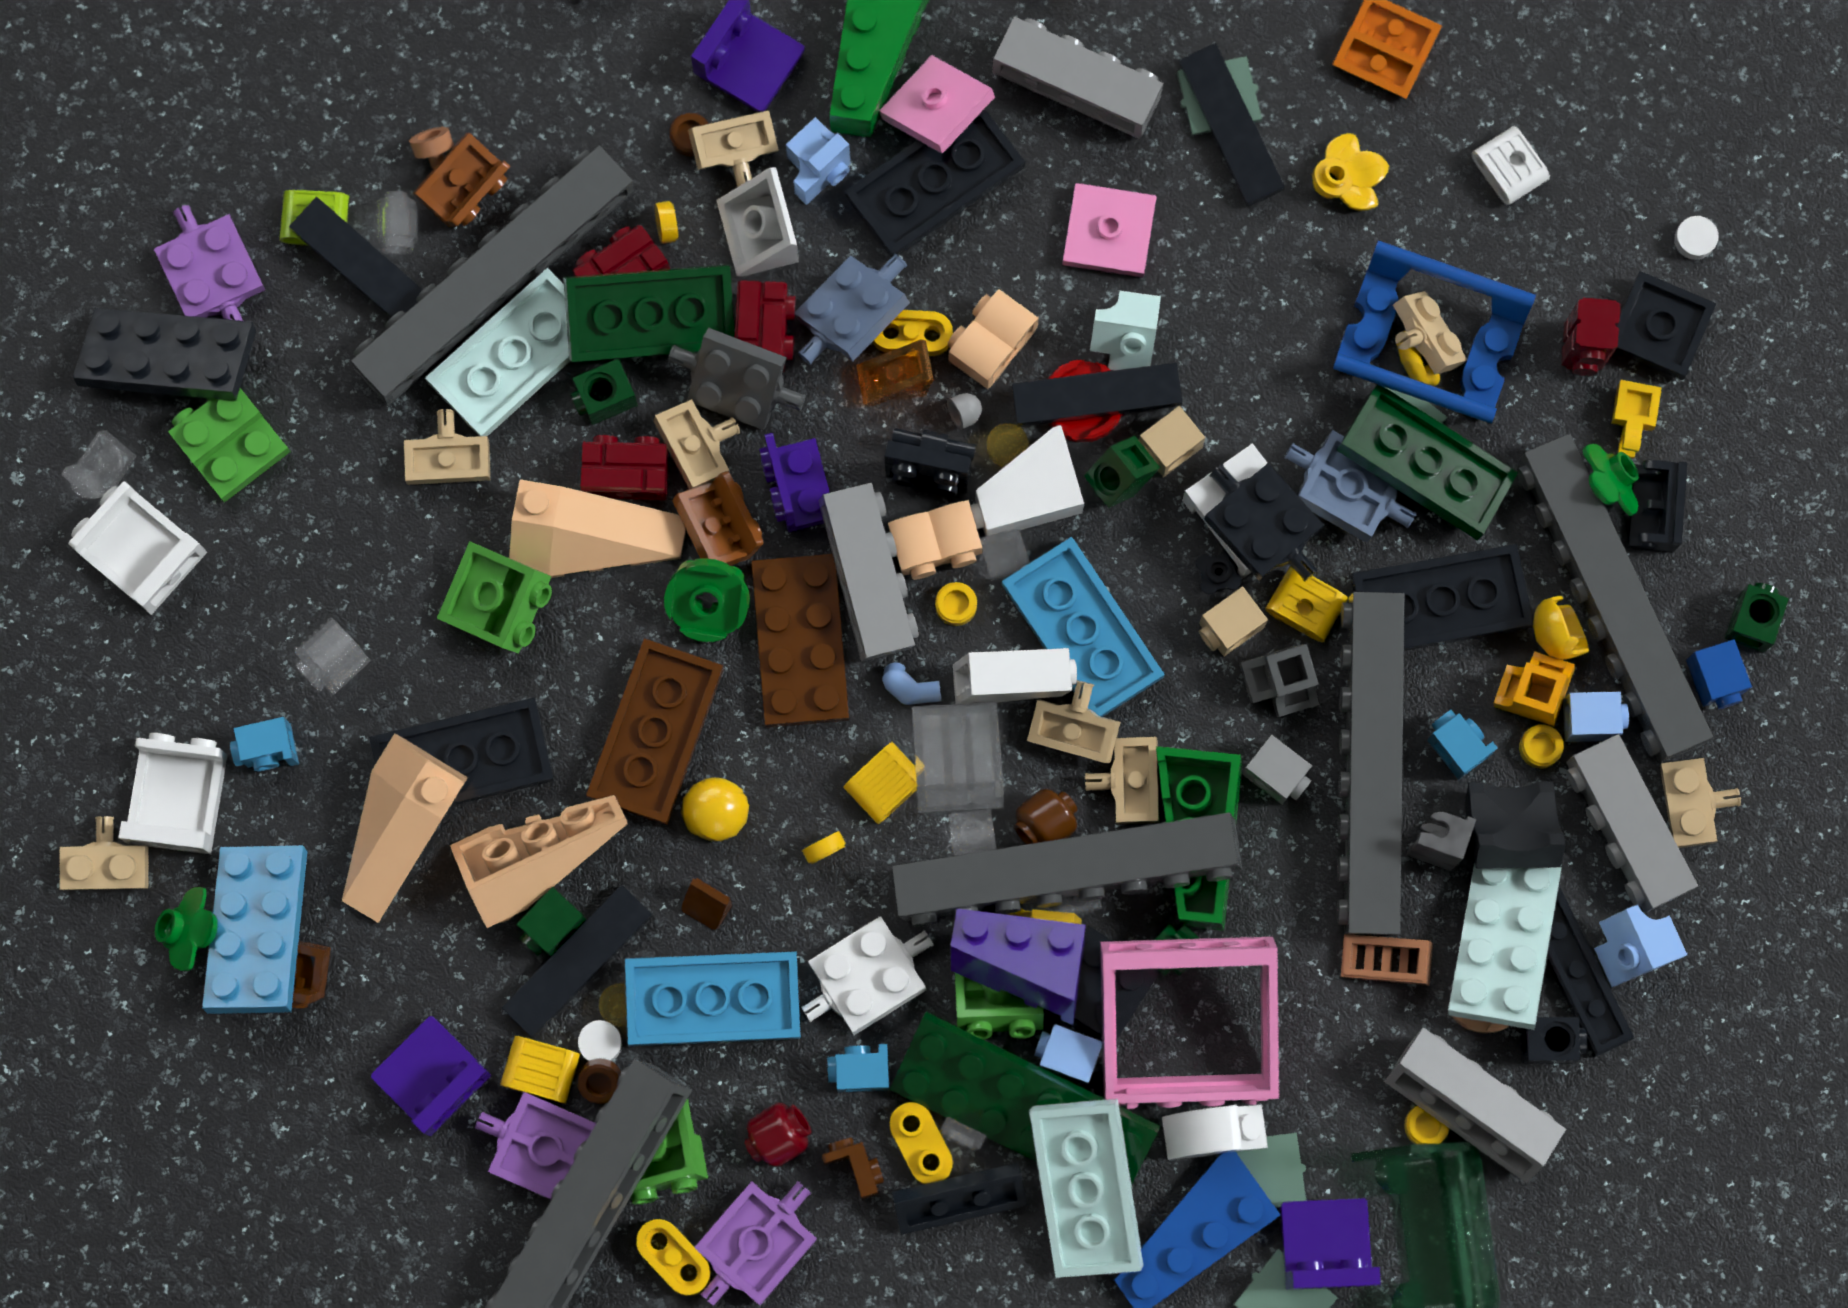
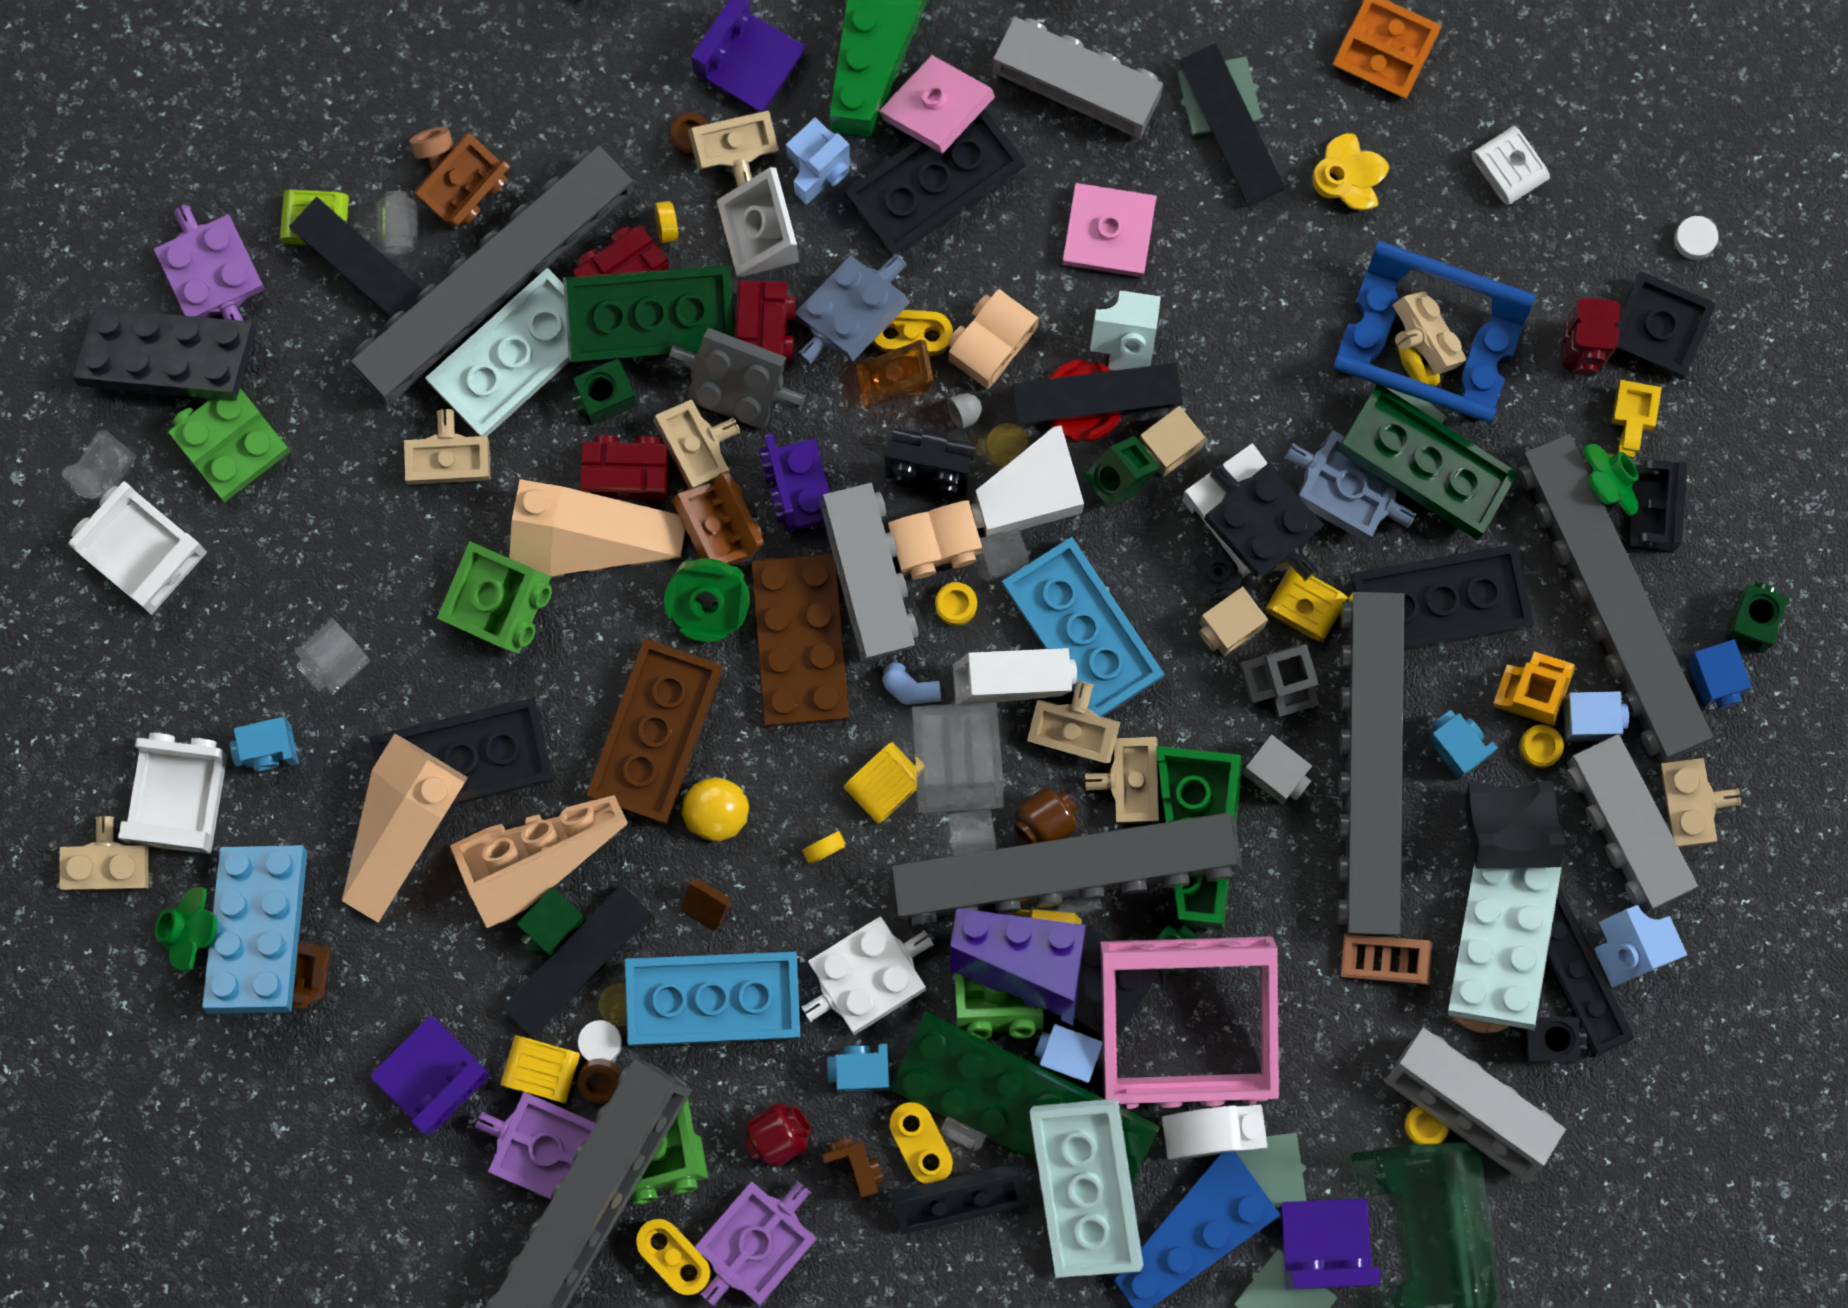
flat silver hinge [1407,812,1476,871] -> none
yellow hair [1533,596,1589,660] -> none

